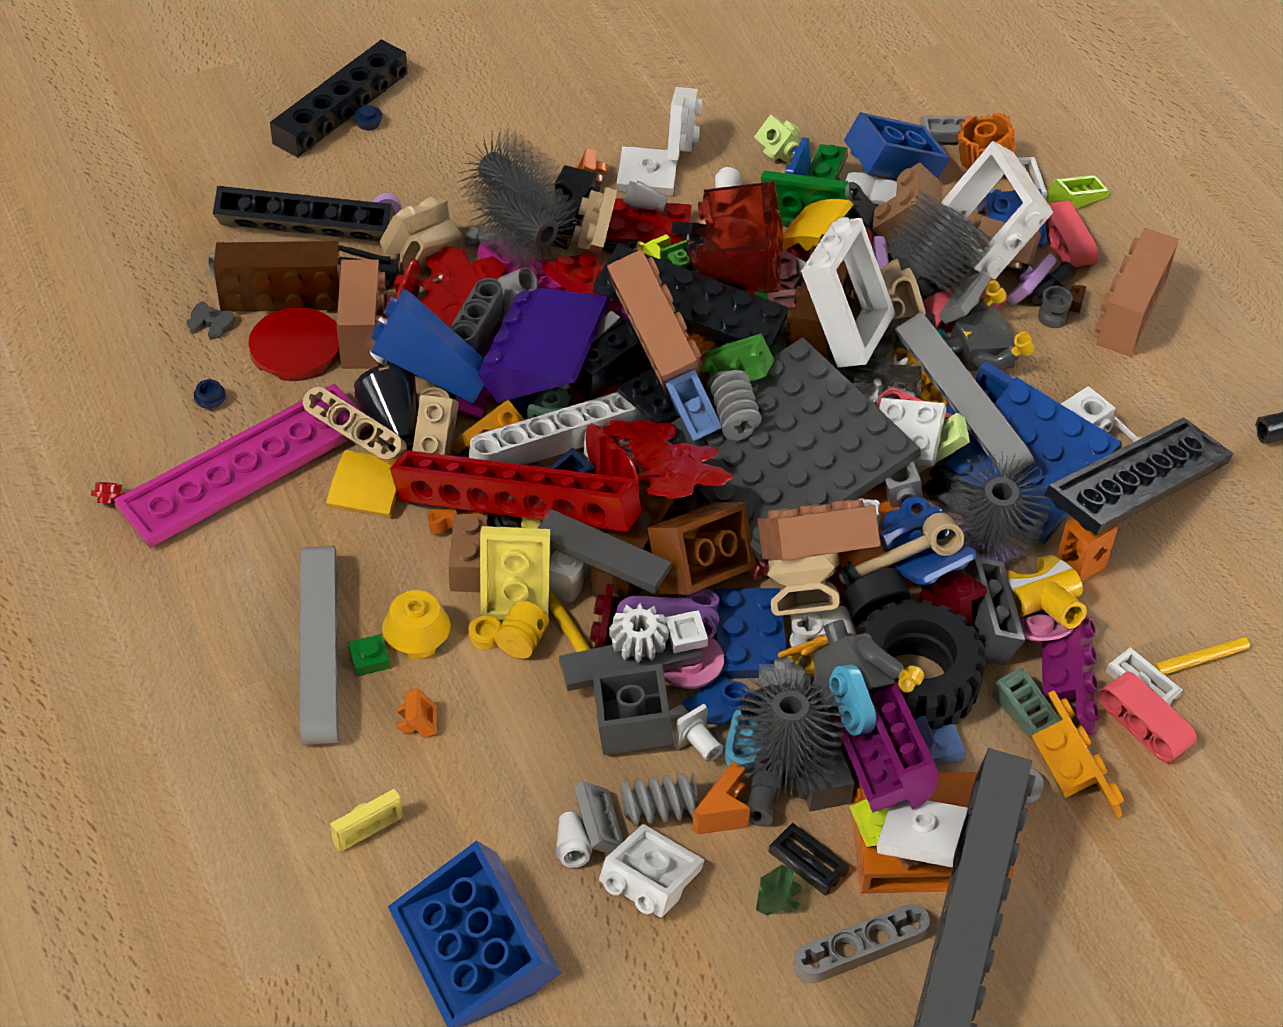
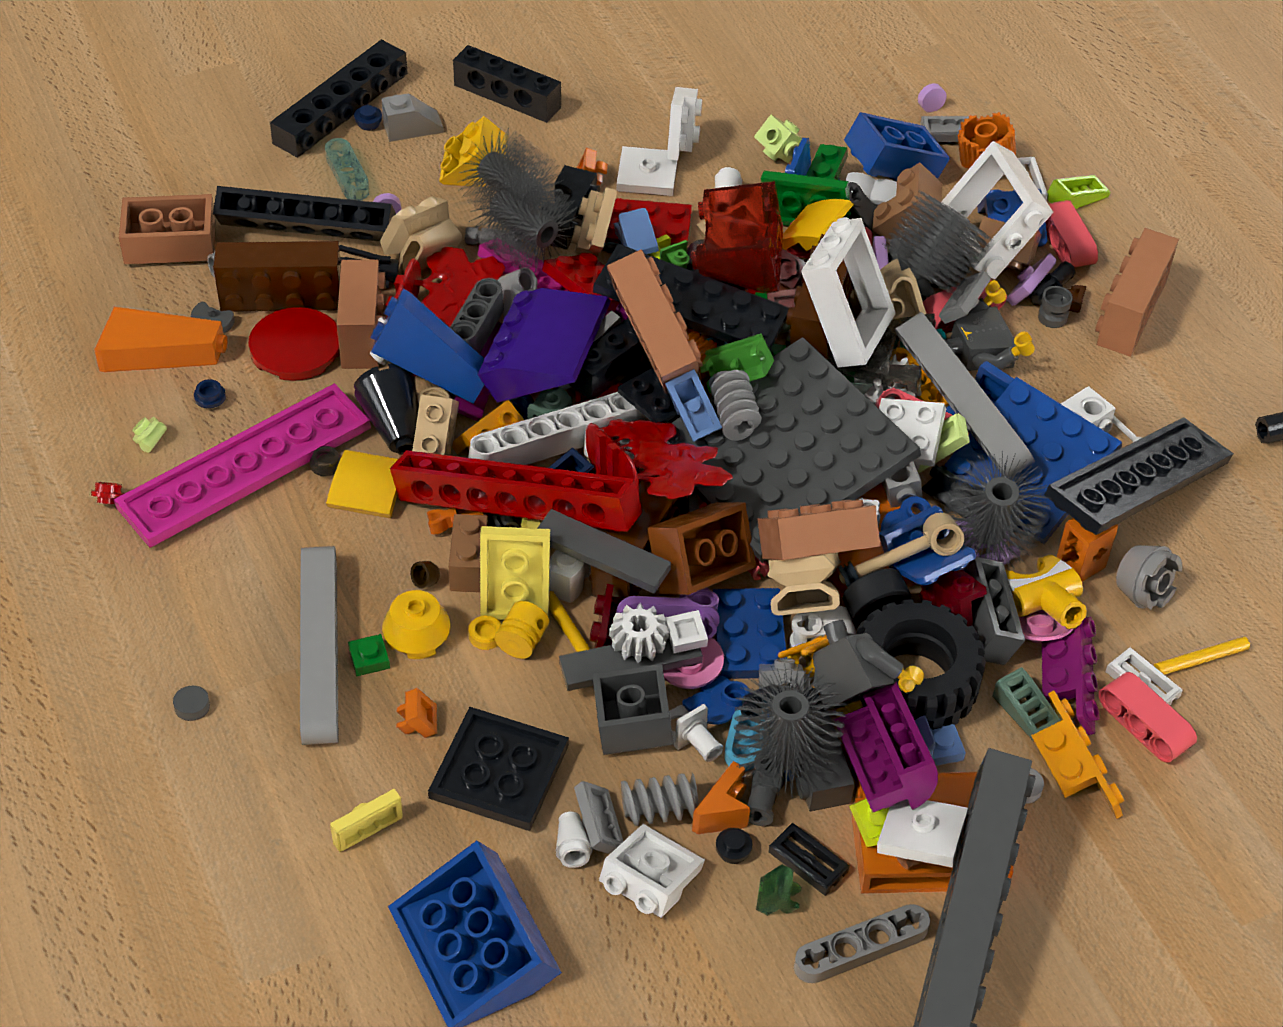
tan beam [303,387,407,464] -> none
light grey cone [623,180,668,212] -> none
black plate [671,221,714,241] -> none
medium azure plate [829,665,876,736] -> none
none -> orange slope [94,306,228,372]
none -> nougat brick [119,194,216,264]
none -> yellowish green plate [132,417,167,453]
none -> dark grey tile [173,685,210,721]
none -> clear smoke plate [310,446,341,477]
none -> clear light blue beam [325,138,369,201]
none -> light grey slope [381,93,444,142]
none -> dark brown hinge [410,561,440,588]
none -> black plate [428,707,569,831]
none -> yellow slope [439,116,509,187]
none -> black brick [453,45,561,123]
none -> medium blue slope [614,208,659,254]
none -> black plate [716,828,752,864]
none -> lavender tile [918,83,946,112]
none -> light grey cone [1116,545,1182,610]

